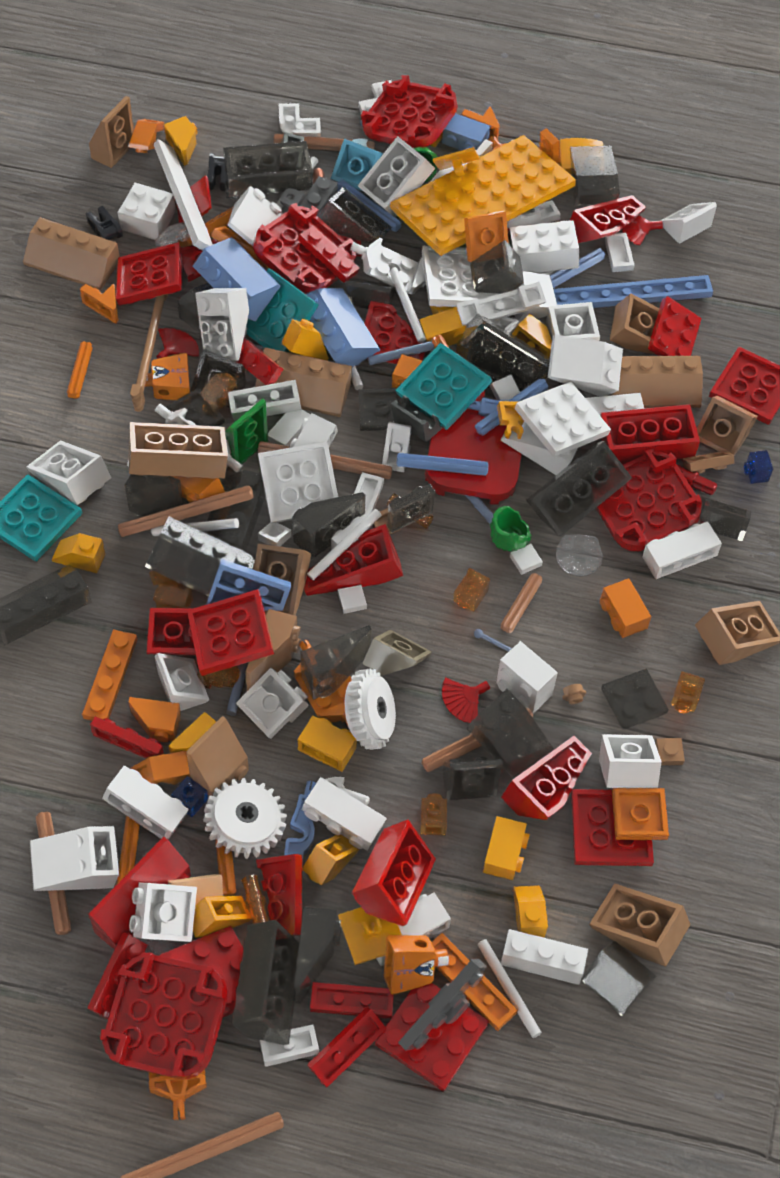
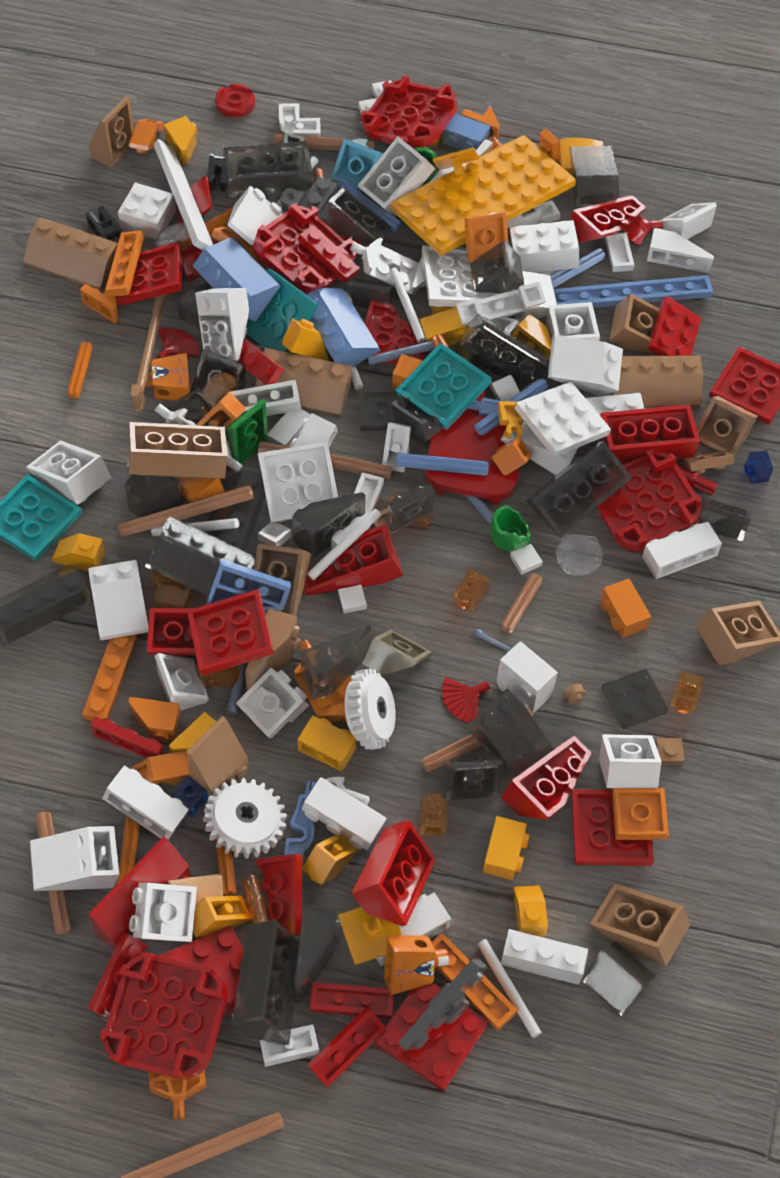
none -> white slope [88,560,148,641]
none -> orange plate [105,230,144,297]
none -> orange brick [196,392,246,429]
none -> red tile [215,84,256,118]
none -> orange panel [491,436,532,475]
none -> white slope [647,228,714,273]

